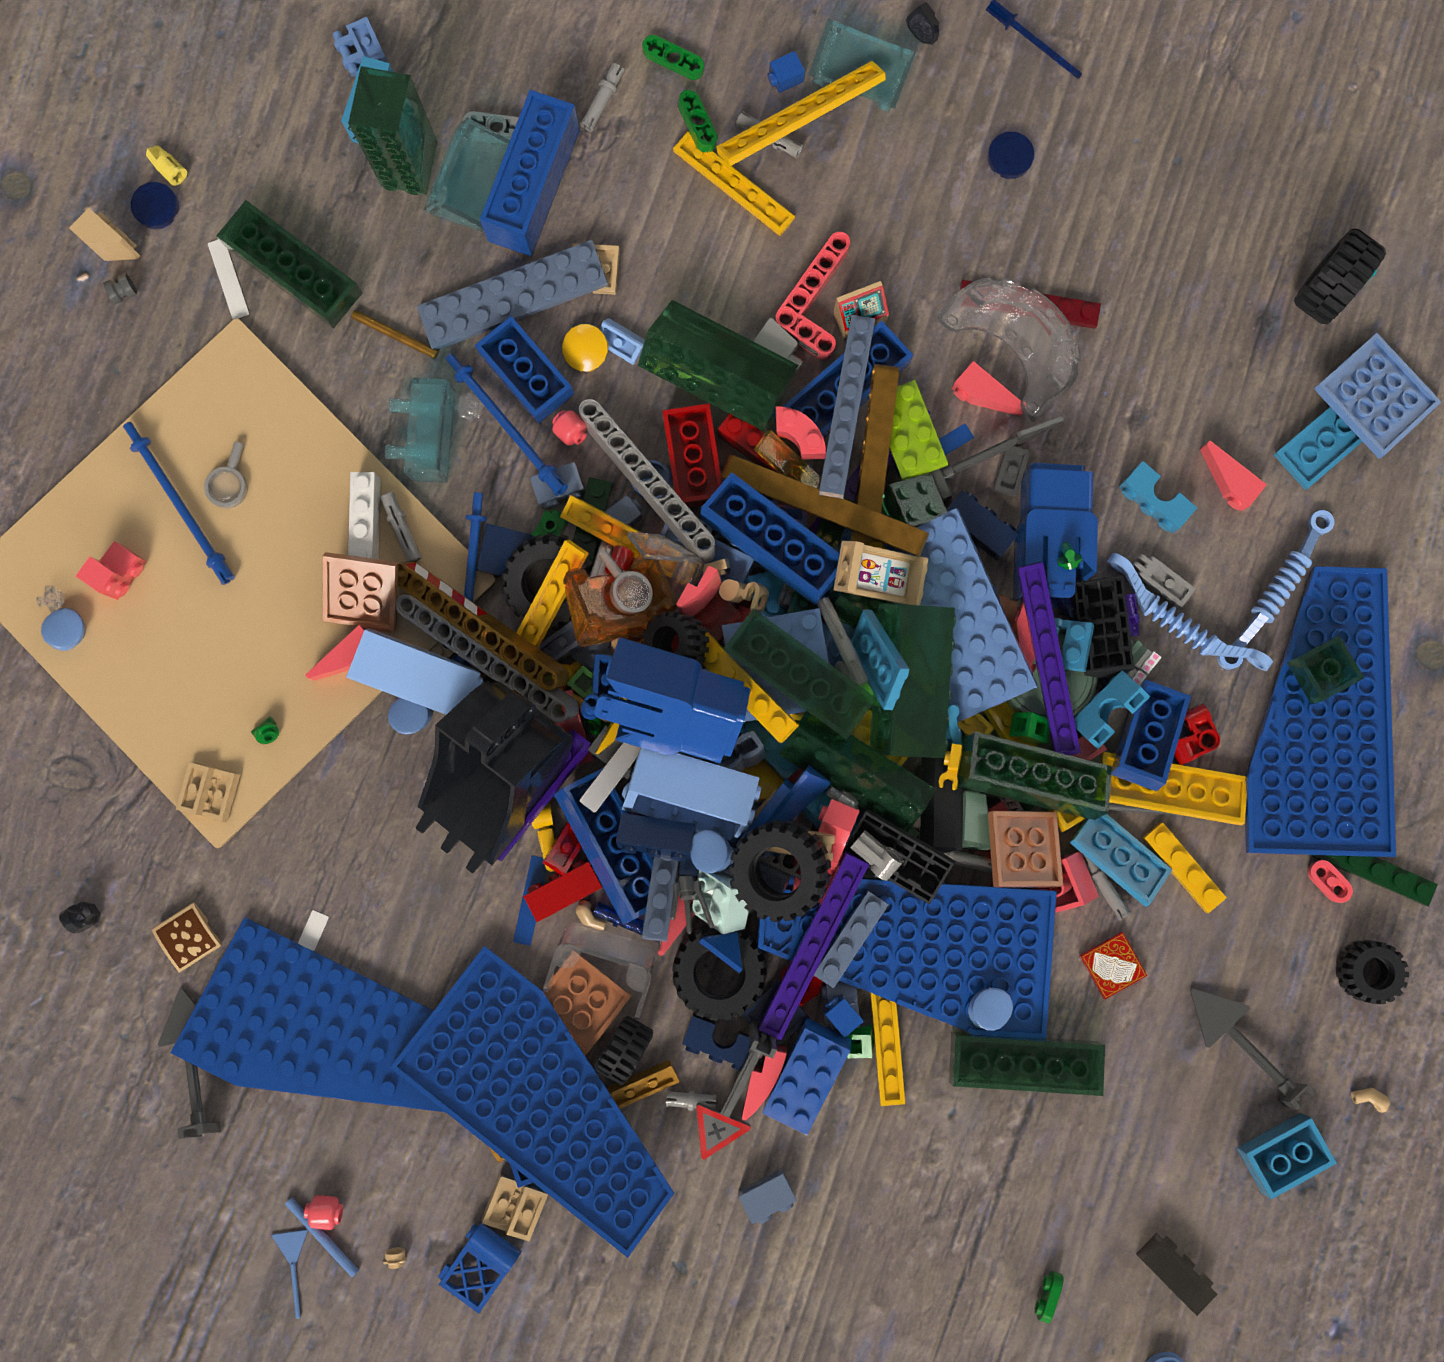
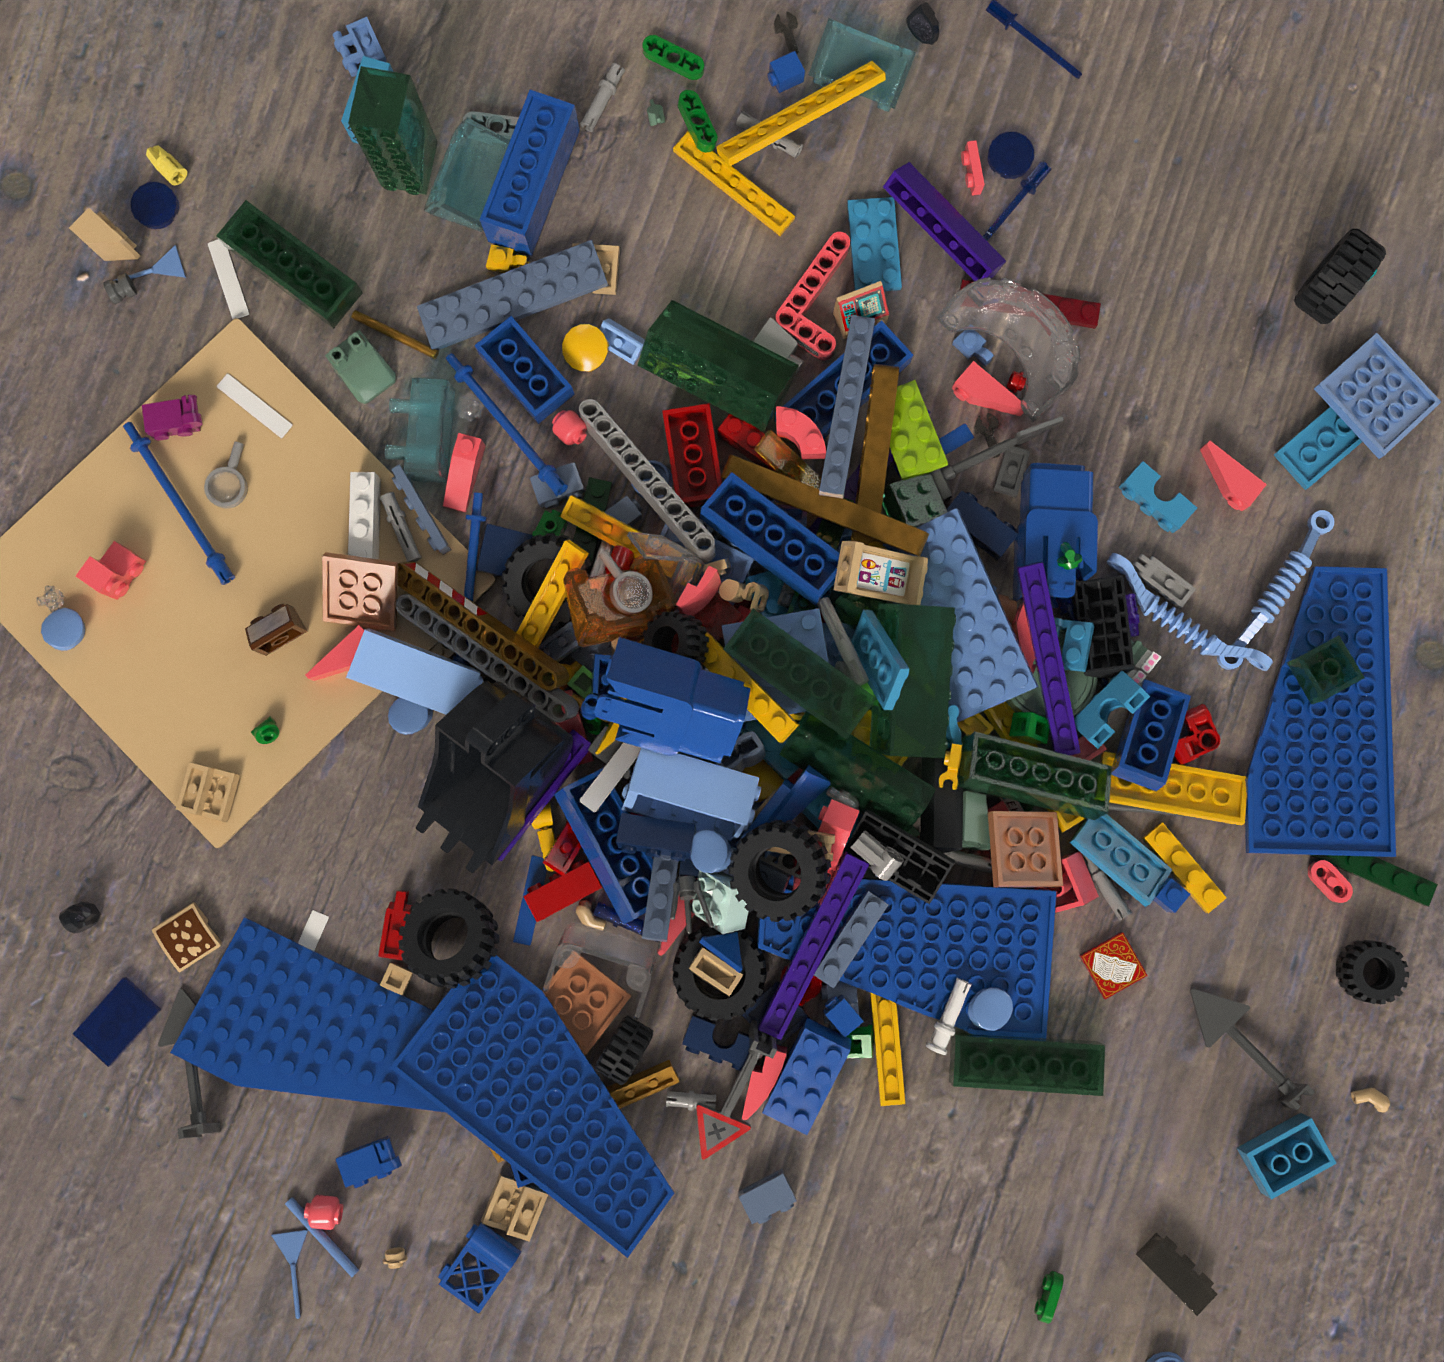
none -> clear blue tile [73,977,162,1067]
none -> medium blue piece [113,245,186,281]
none -> magenta hinge [142,395,203,440]
none -> white sticker [217,374,293,438]
none -> reddish brown slope [245,604,308,656]
none -> sand green hips [325,330,397,404]
none -> blue hinge [336,1136,402,1188]
none -> red hinge [378,890,412,961]
none -> tan plate [380,962,413,995]
none -> sand blue plate [391,464,451,555]
none -> black tyre [398,888,499,989]
none -> coral slope [443,433,486,513]
none -> yellow plate [486,244,529,273]
none -> sand green piece [647,99,665,126]
none -> tan slope [688,947,743,996]
none -> clear smoke bar [774,11,799,54]
none -> dark azure plate [847,197,902,291]
none -> dark purple brick [883,162,1006,286]
none -> white pin [926,978,972,1055]
none -> medium blue plate [952,325,994,367]
none -> coral plate [961,140,985,196]
none -> clear smoke bar [974,413,1000,458]
none -> clear blue piece [983,161,1052,241]
none -> red plate [1006,371,1026,394]
none -> blue brick [1153,878,1191,913]

